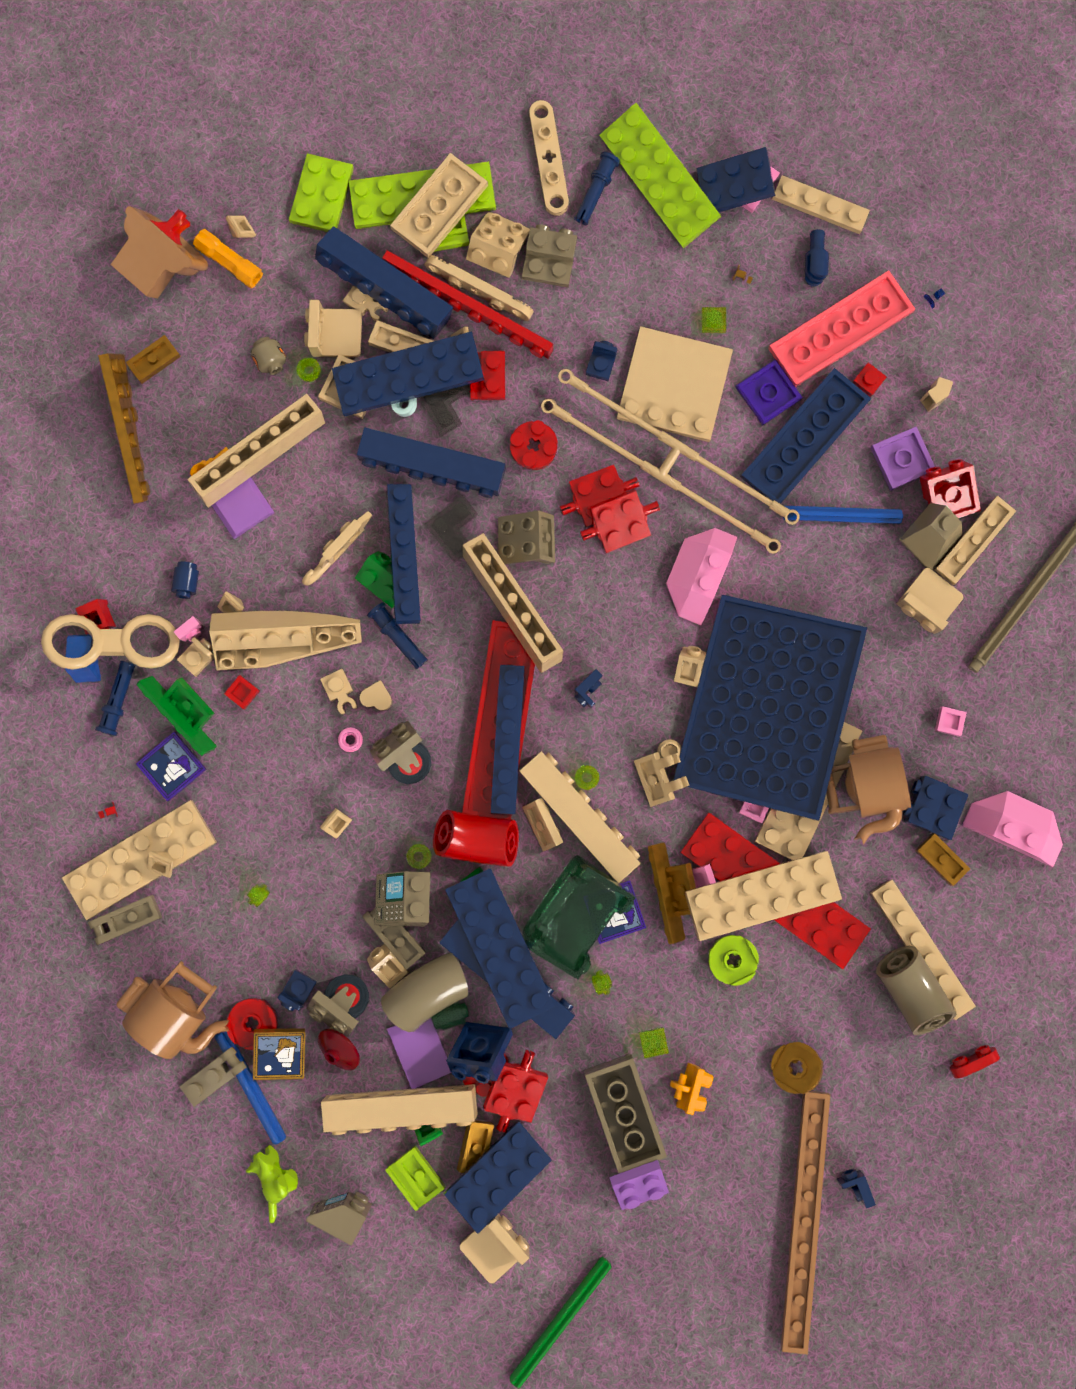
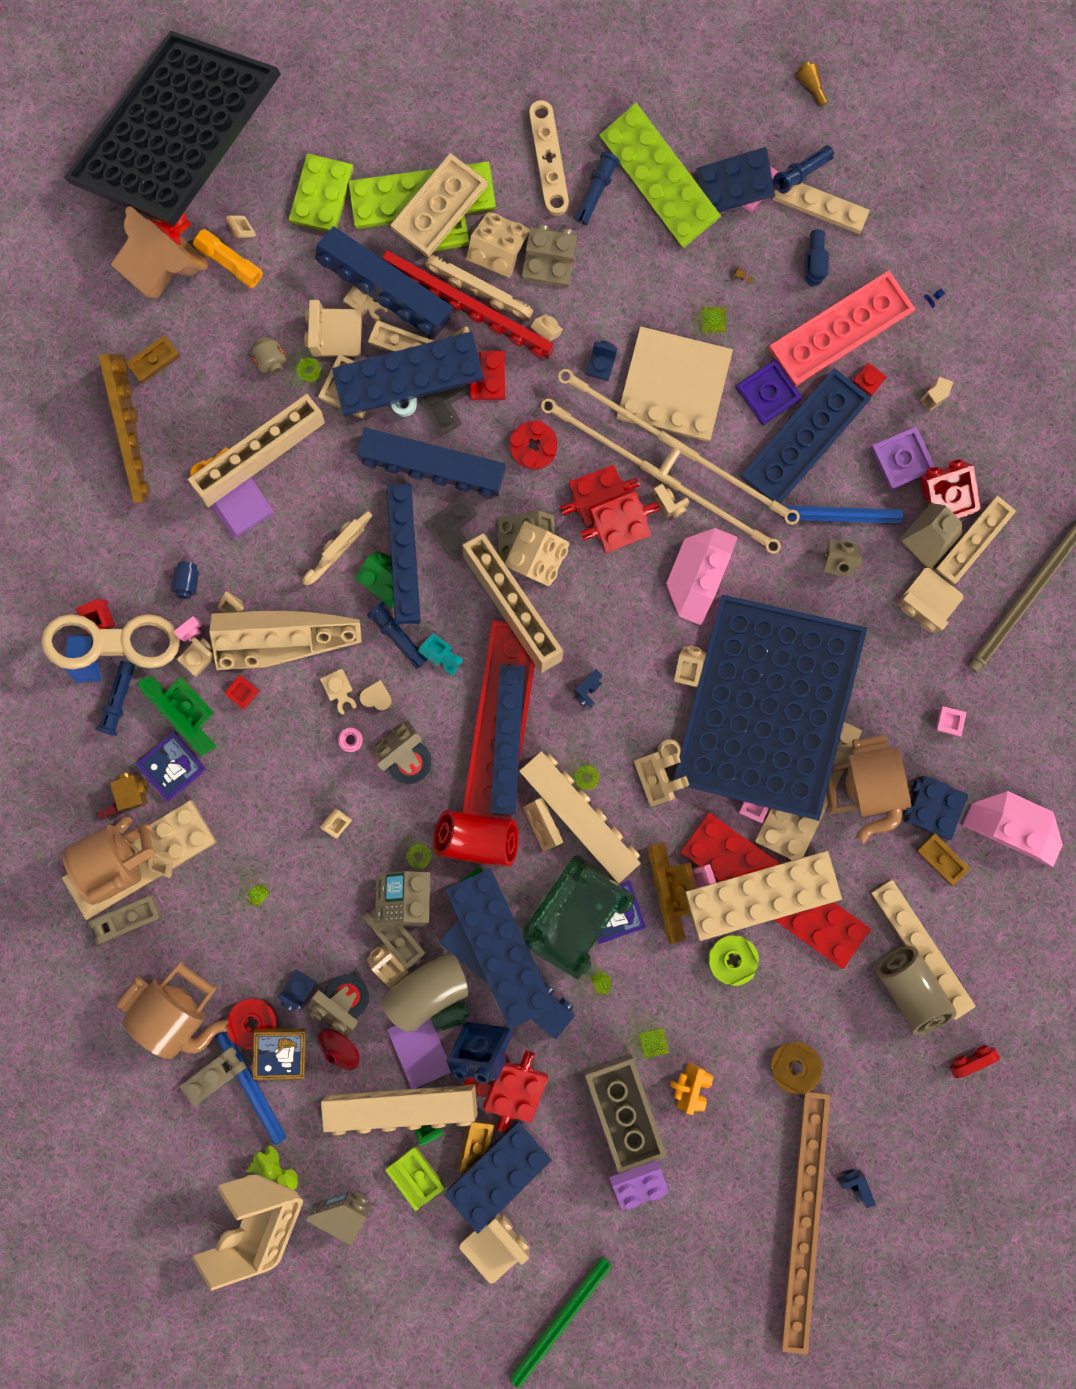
none -> medium nougat piece [62,817,155,905]
none -> black plate [64,31,281,227]
none -> pearl gold brick [110,772,148,811]
none -> tan windscreen [192,1174,303,1291]
none -> teal plate [418,633,463,675]
none -> tan bracket [505,521,569,586]
none -> tan plate [530,314,563,341]
none -> tan bracket [652,484,689,518]
none -> dark blue pin [773,145,834,194]
none -> pearl gold cone [796,61,828,107]
none -> dark tan brick [823,539,862,578]

